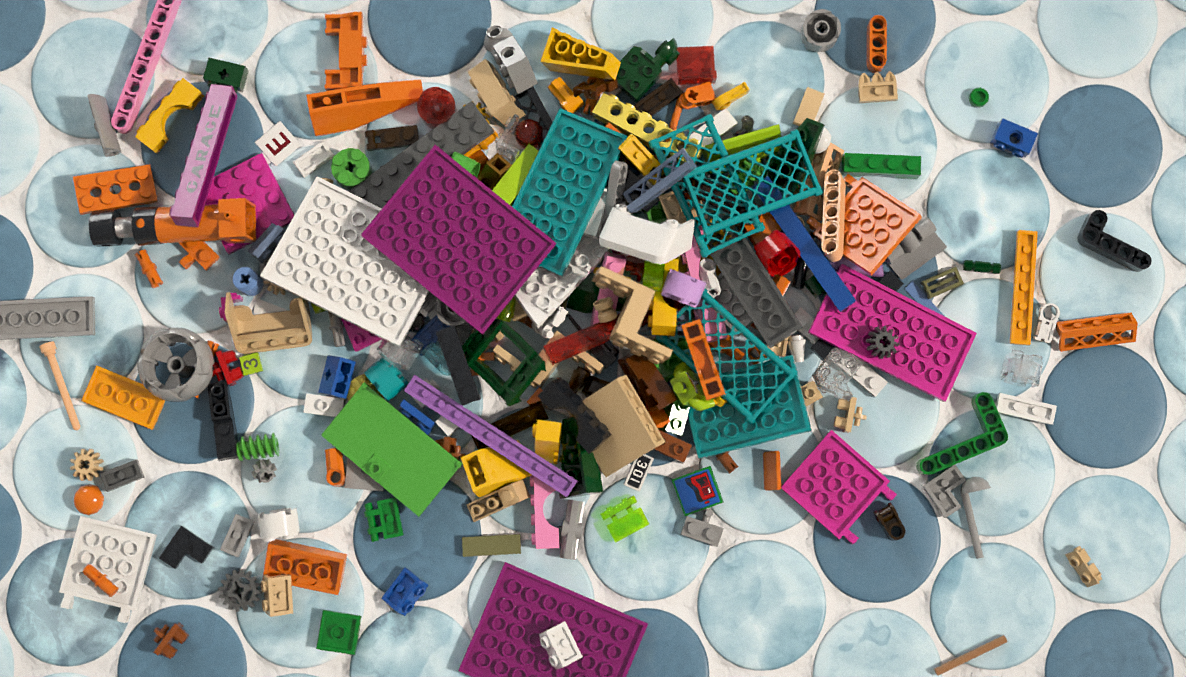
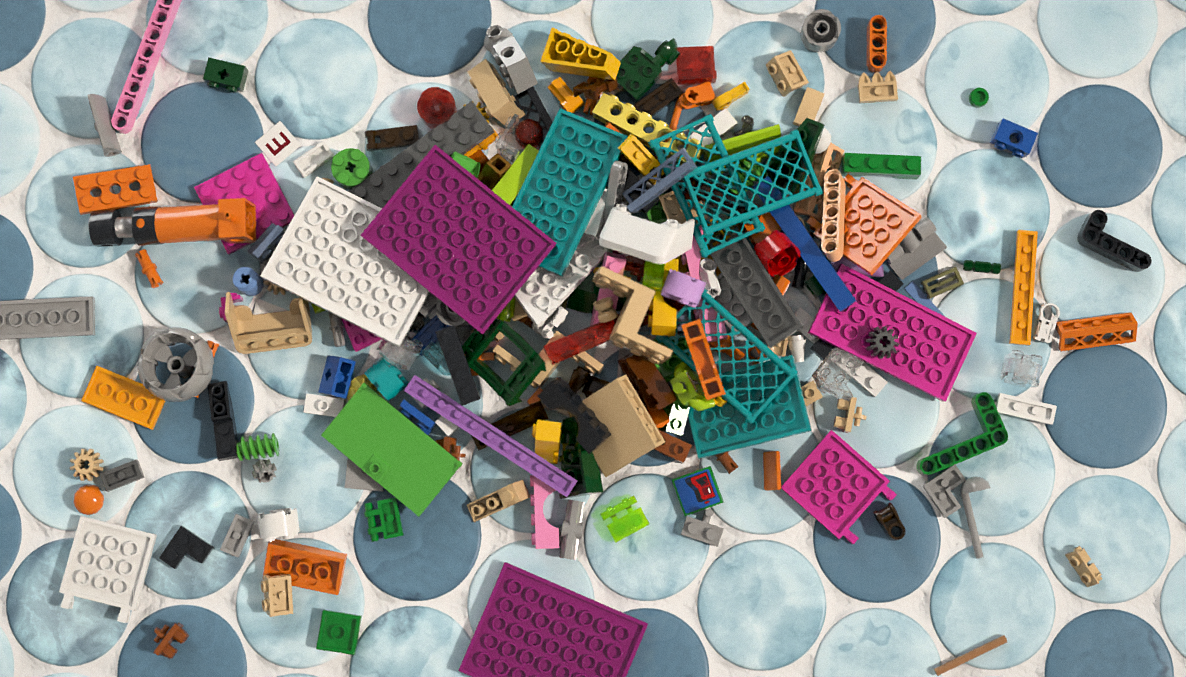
light nougat piece [39,341,80,430] -> none
orange axle [83,564,119,597] -> none
yellow arch [135,78,204,154] -> none
brick [170,84,238,228] -> none
orange plate [179,241,220,271] -> none
red hips [212,350,244,386] -> none
dark grey gear [218,569,262,612] -> none
lime tile [239,352,263,376] -> none
orange wedge [306,80,424,137] -> none
orange bracket [325,12,367,91] -> none
orange piece [325,448,346,487] -> none
blue bracket [381,567,428,616] -> none
yellow slope [461,440,532,498] -> none
olive tile [462,534,521,557] -> none
white bracket [539,622,582,670] -> none
black piece [566,312,619,369] -> none
sticker [624,454,654,492] -> none
none -> tan bracket [766,50,809,97]

